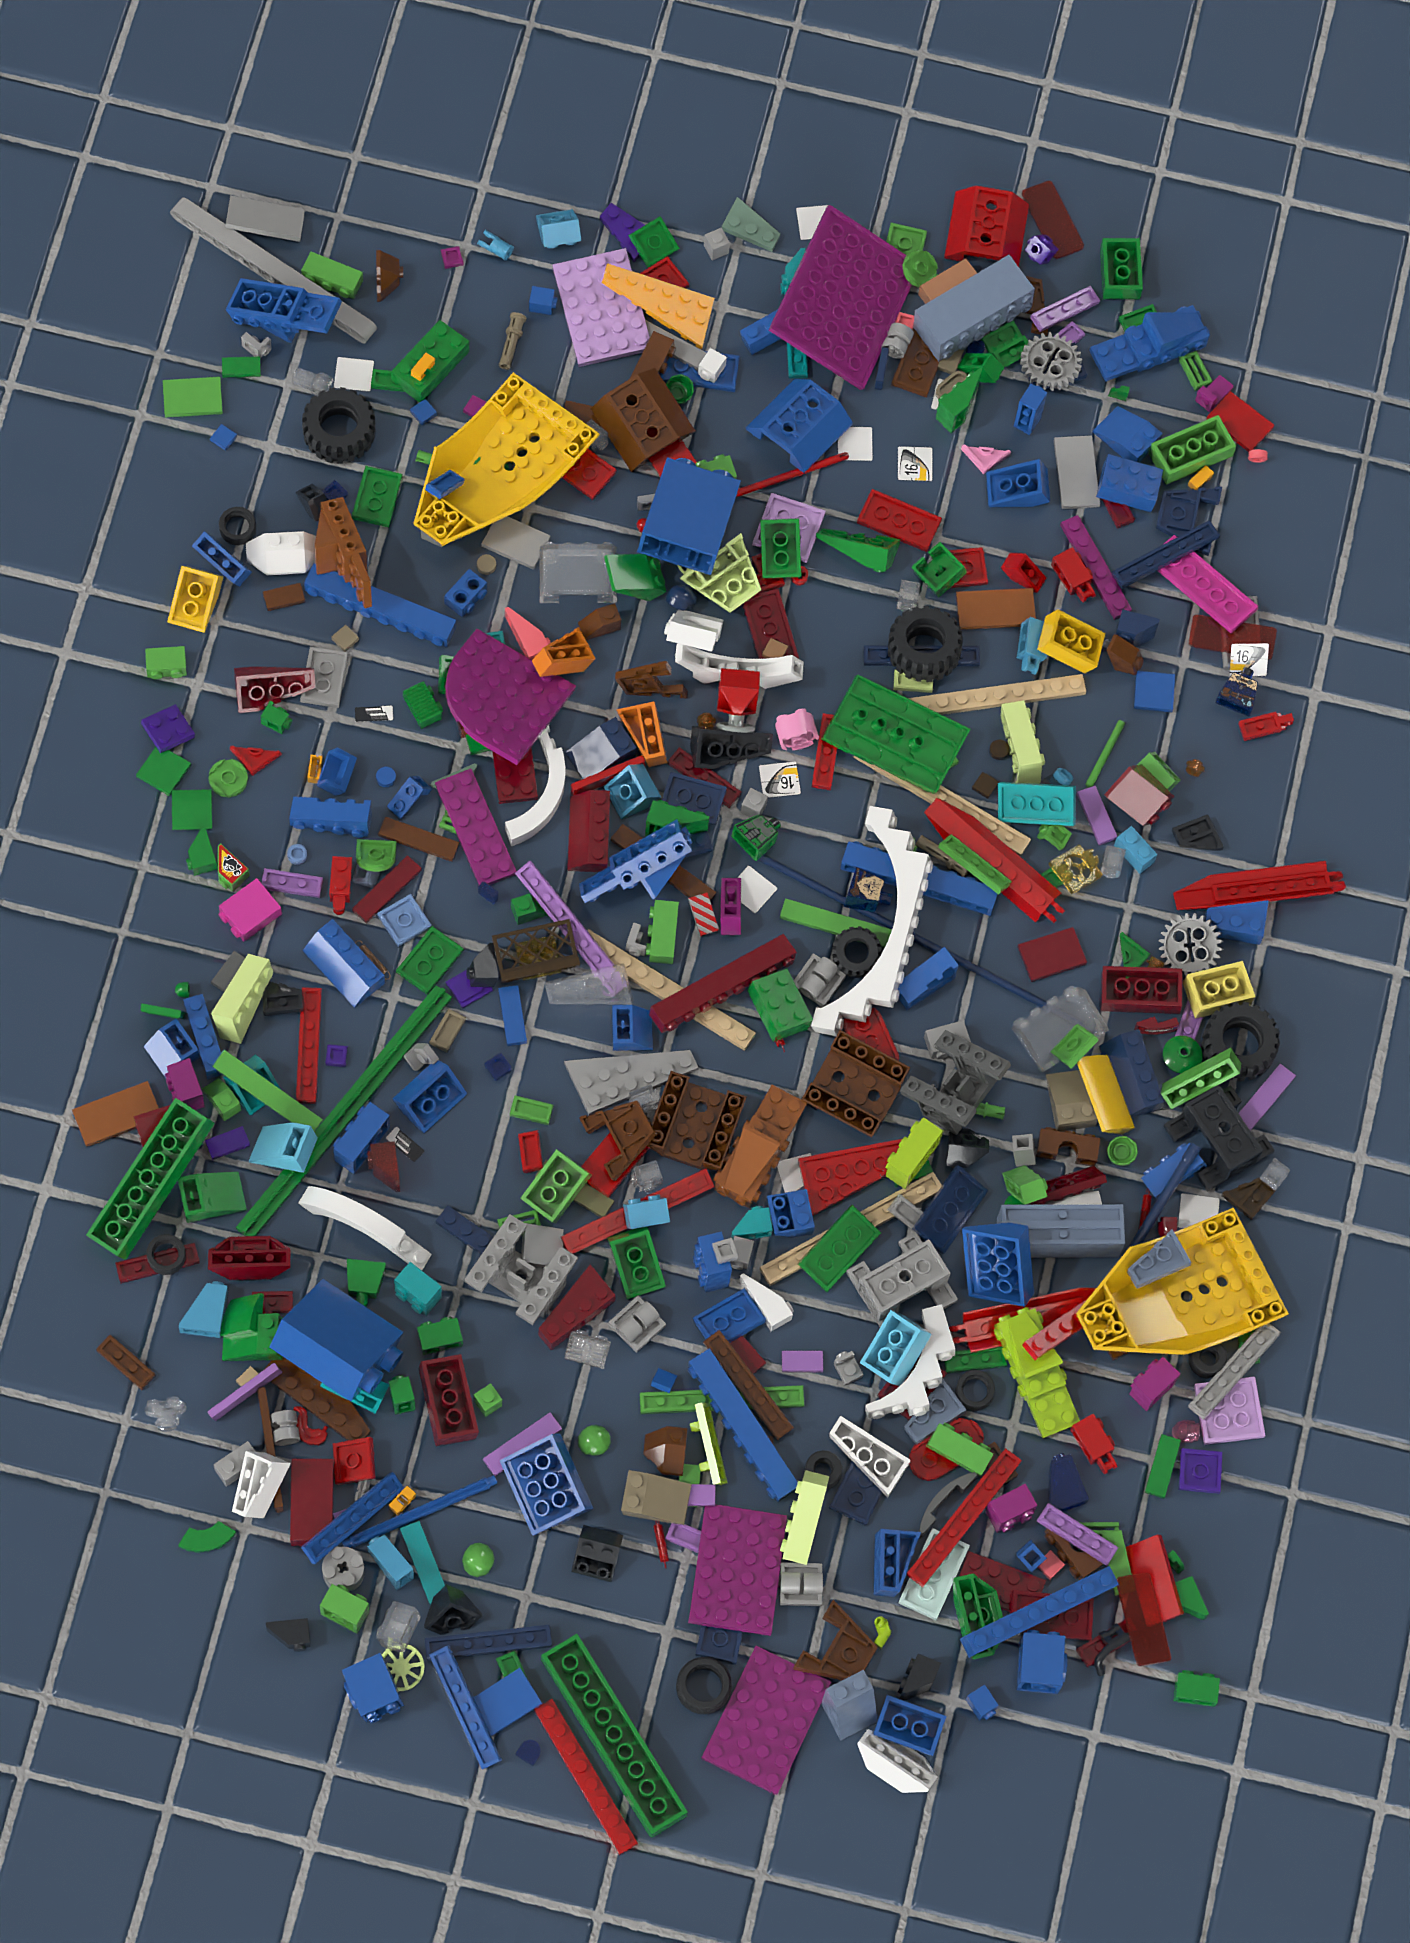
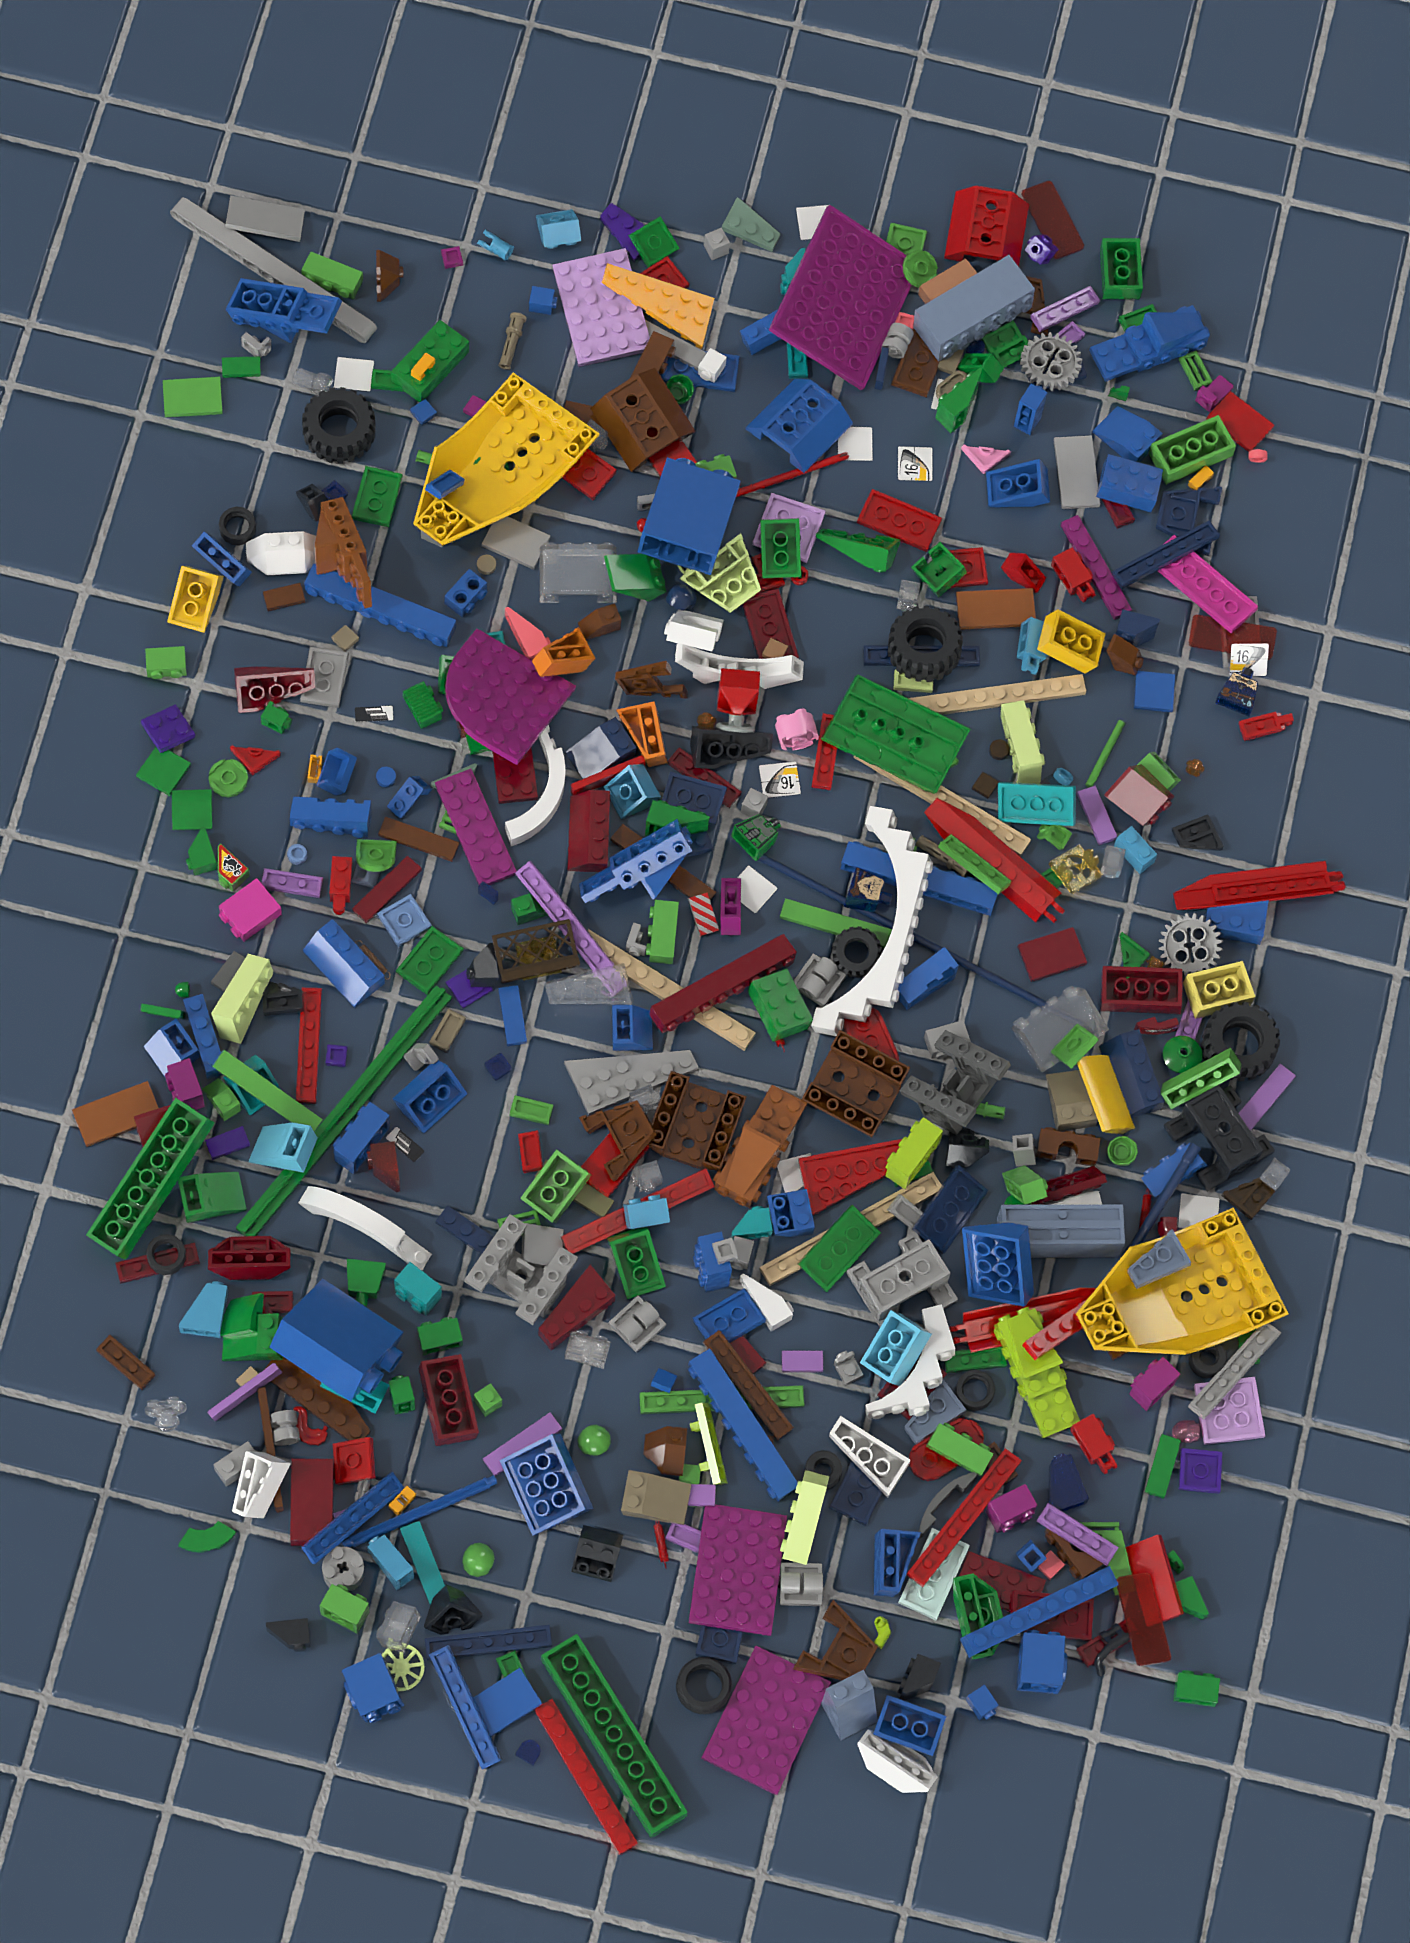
blue tile [210,424,237,451] -> none

